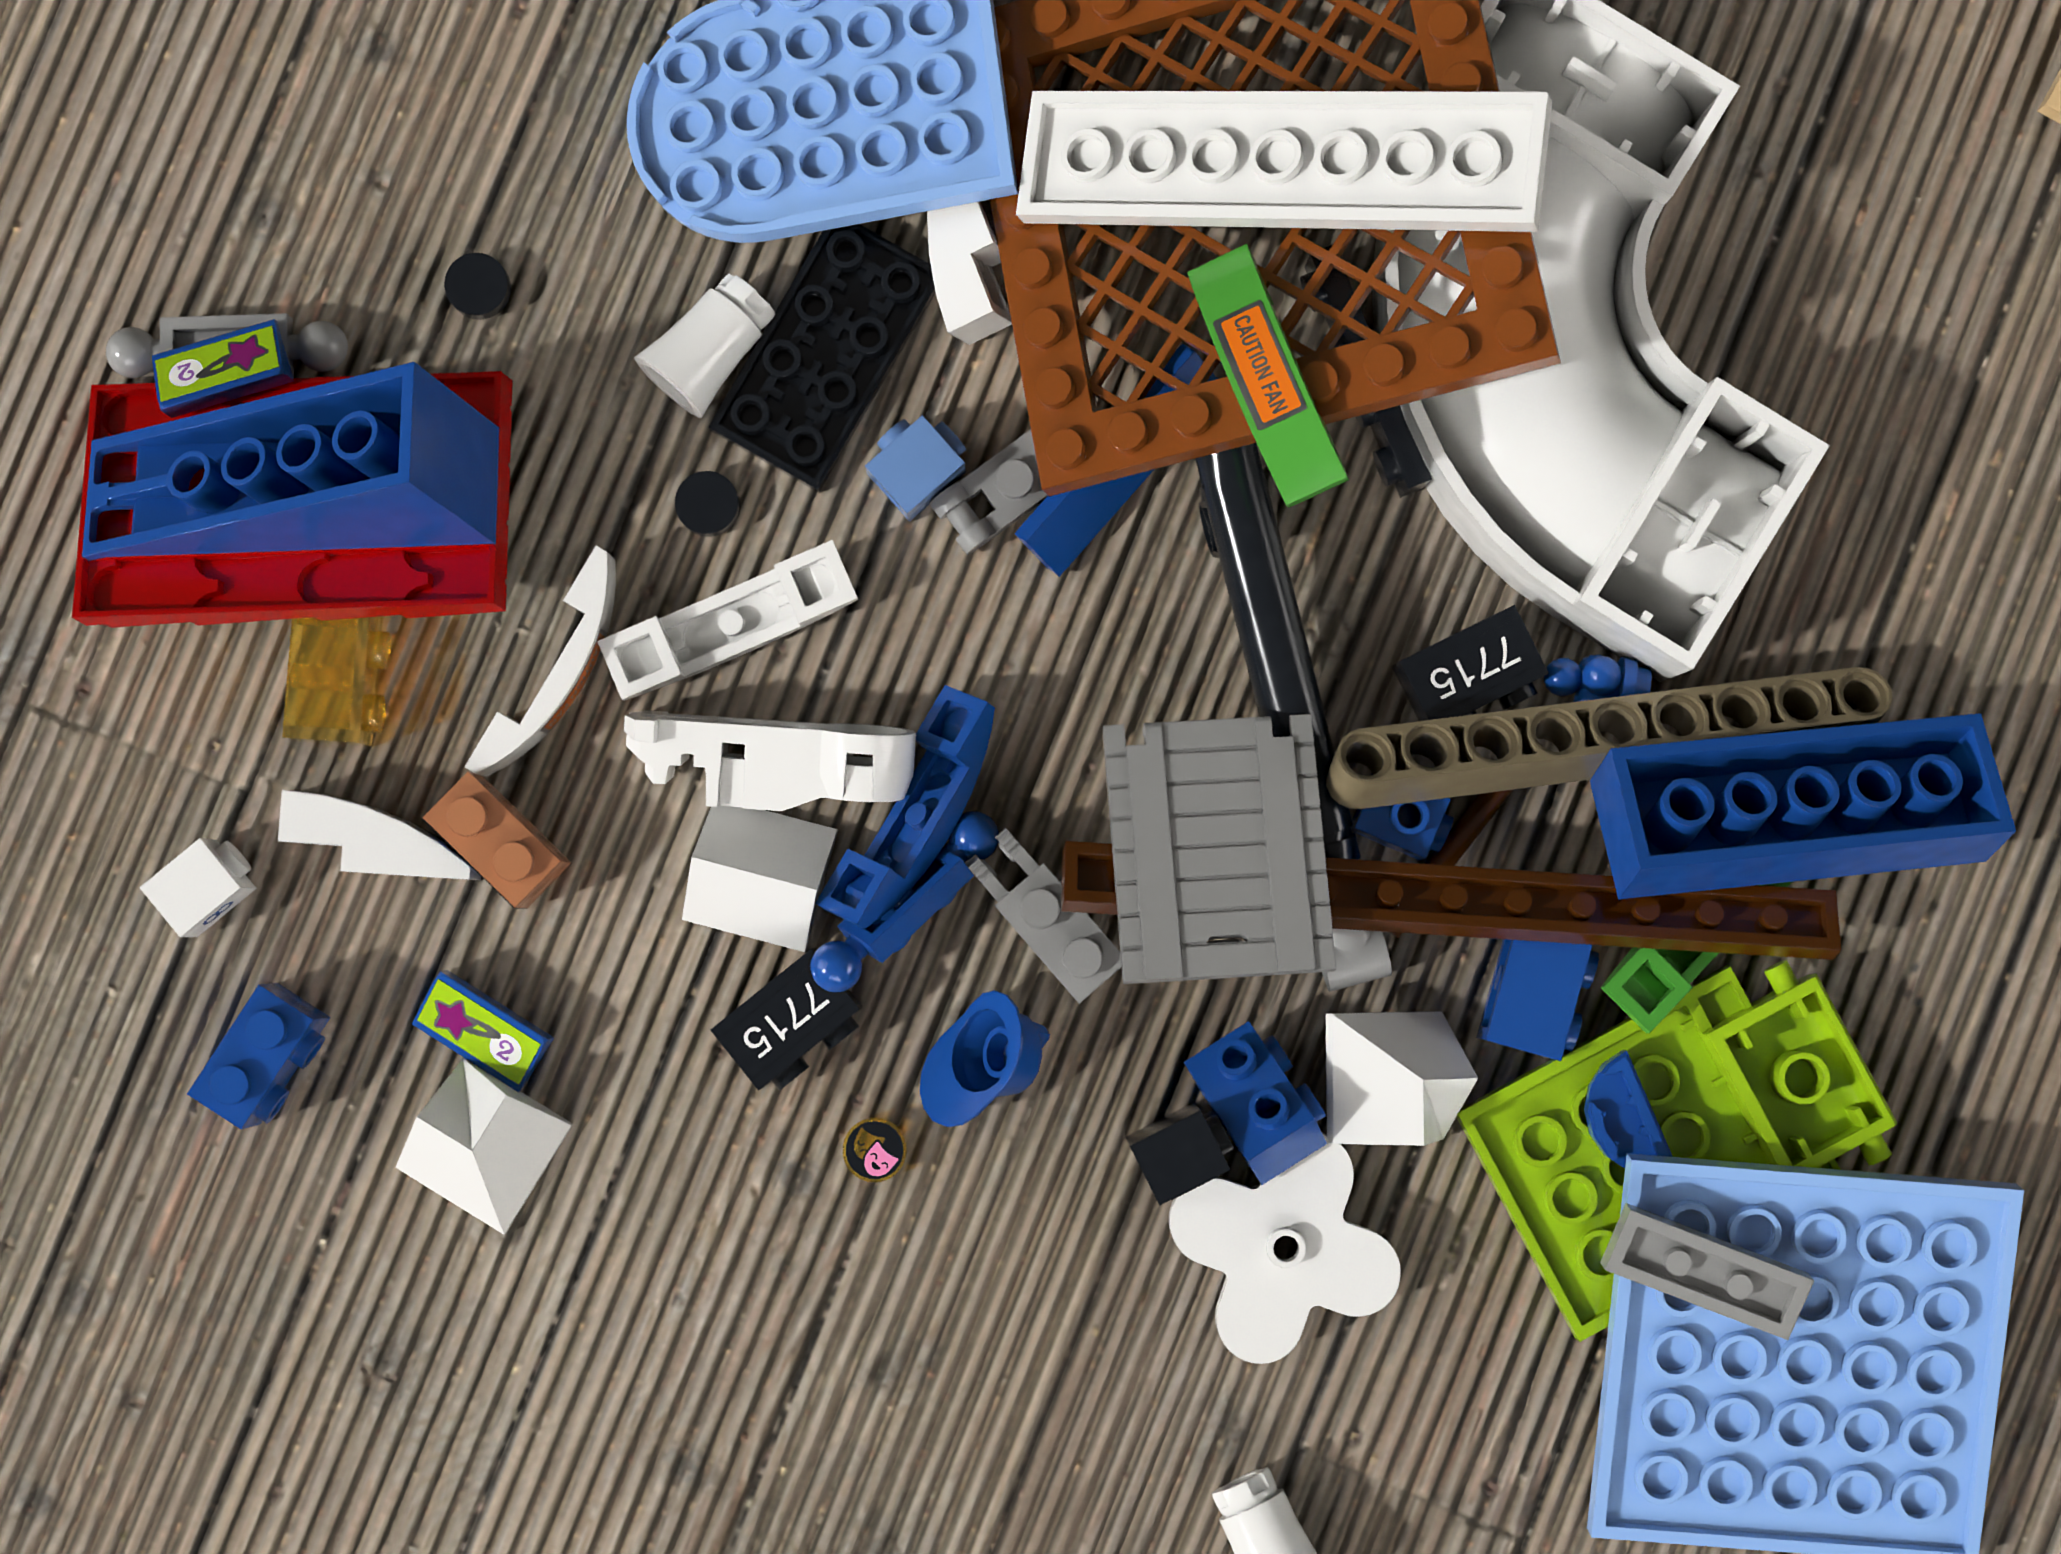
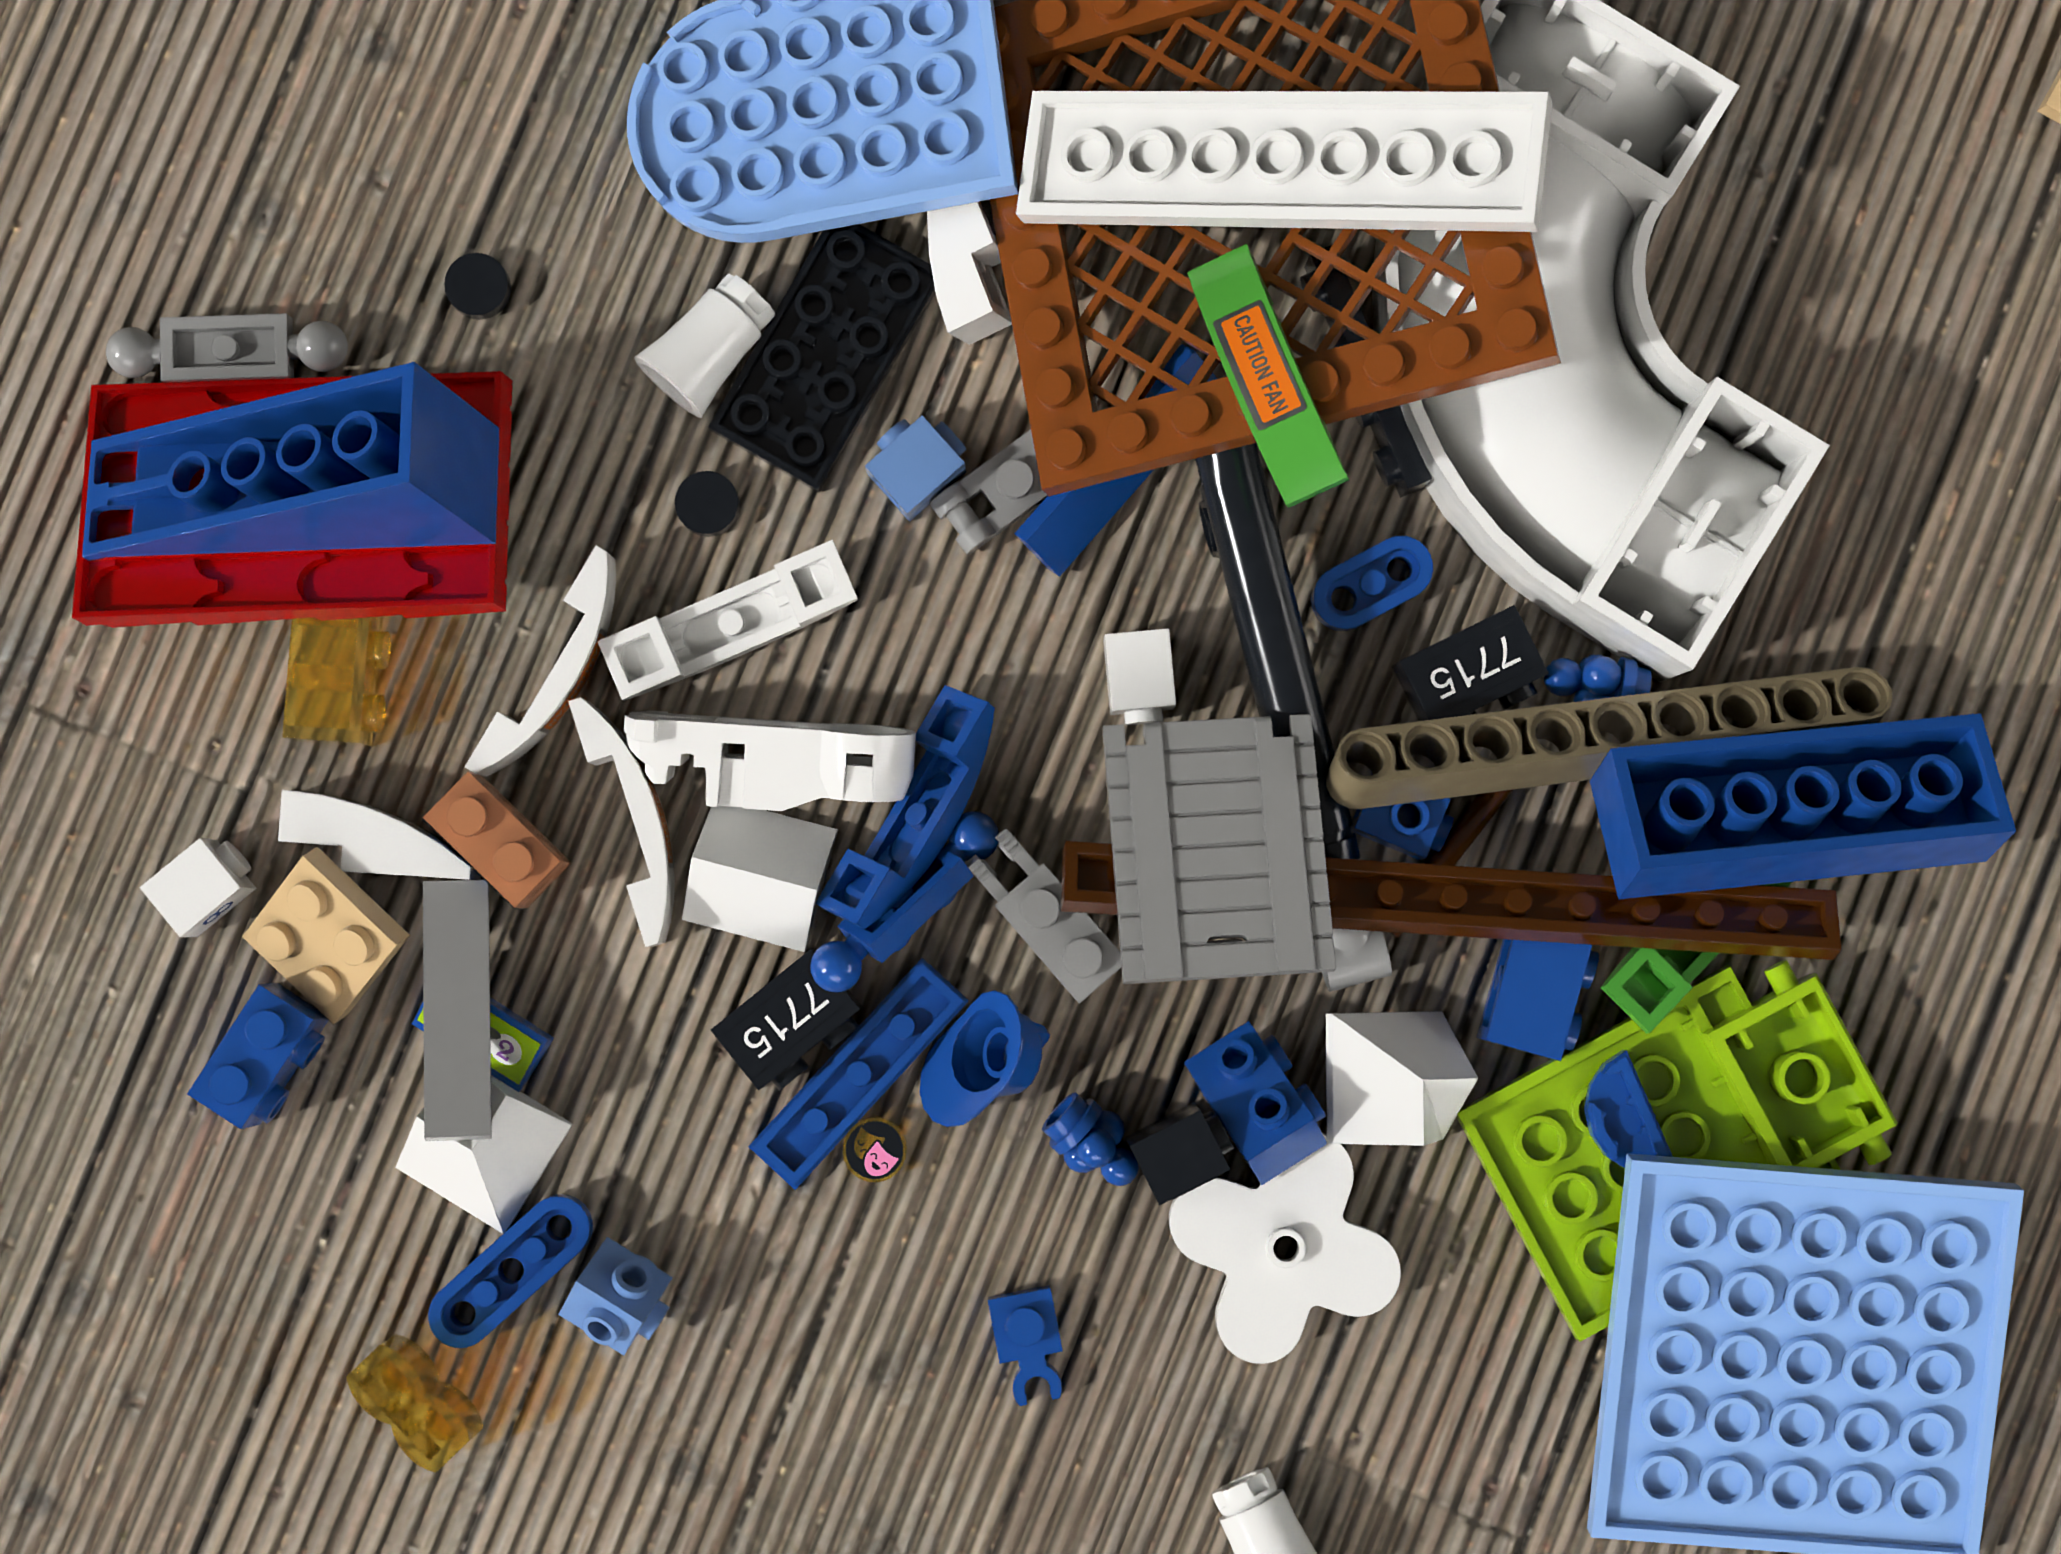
slope [152,319,294,418] -> none
light grey plate [1600,1203,1814,1340] -> none
none -> tan plate [242,847,410,1024]
none -> clear yellow brick [346,1334,484,1473]
none -> light grey tile [423,880,492,1141]
none -> blue plate [428,1194,593,1348]
none -> medium blue brick [558,1237,673,1356]
none -> white slope [568,697,675,947]
none -> blue tile [748,958,969,1190]
none -> blue plate [988,1285,1063,1406]
none -> blue piece [1042,1092,1139,1186]
none -> white brick [1103,628,1176,725]
none -> blue plate [1311,536,1433,631]

